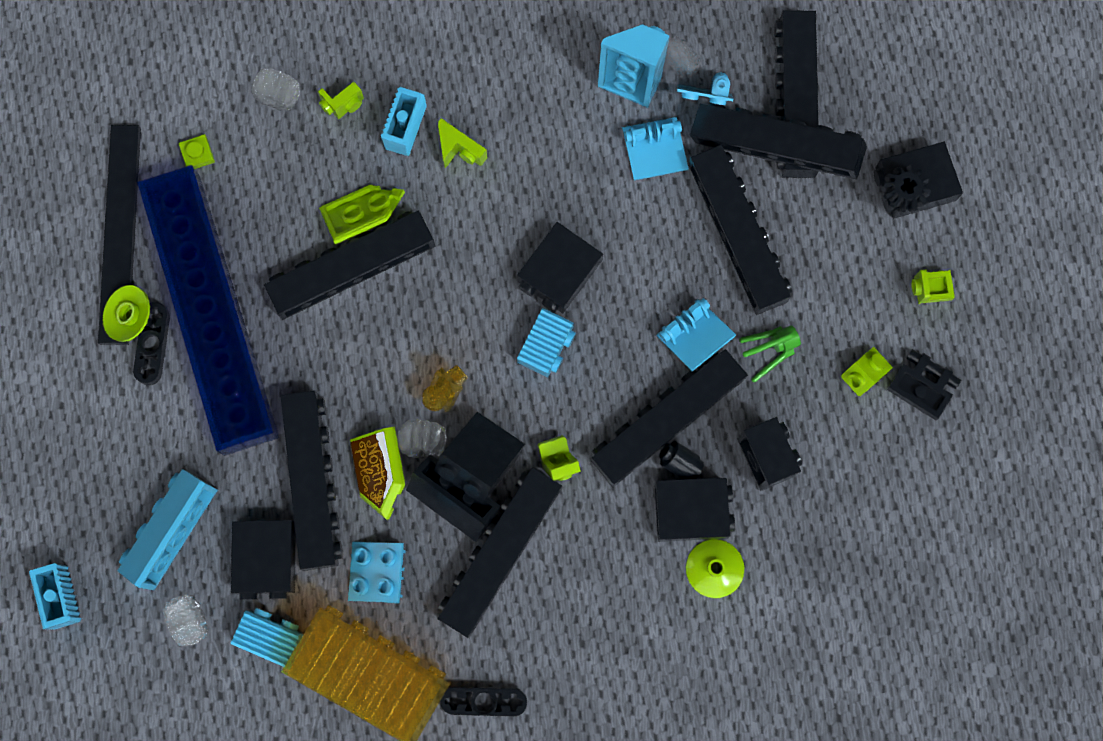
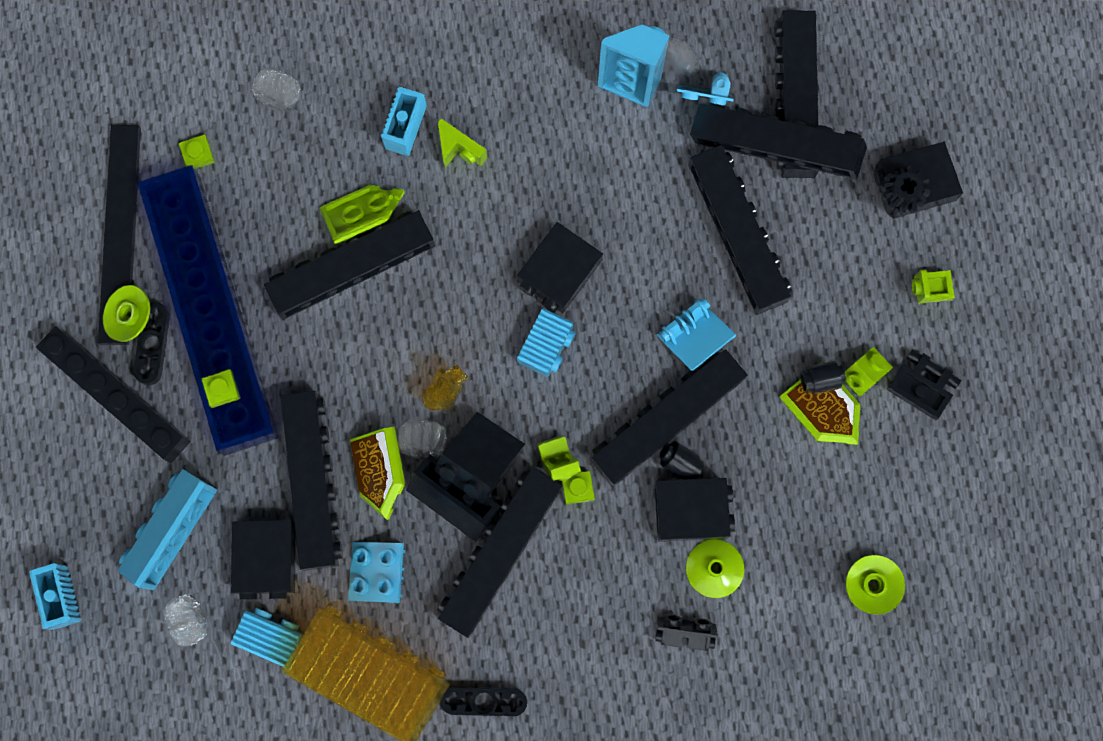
lime bracket [318,81,364,119] -> none
medium azure hinge [622,117,689,180] -> none
black brick [737,417,802,491] -> none
bright green plant [739,325,801,382] -> none
none -> black brick [35,326,191,463]
none -> lime plate [202,369,240,408]
none -> lime plate [562,471,595,505]
none -> black hinge [655,614,718,651]
none -> tile [779,361,860,445]
none -> black brick [800,361,846,395]
none -> lime dish [846,555,905,615]

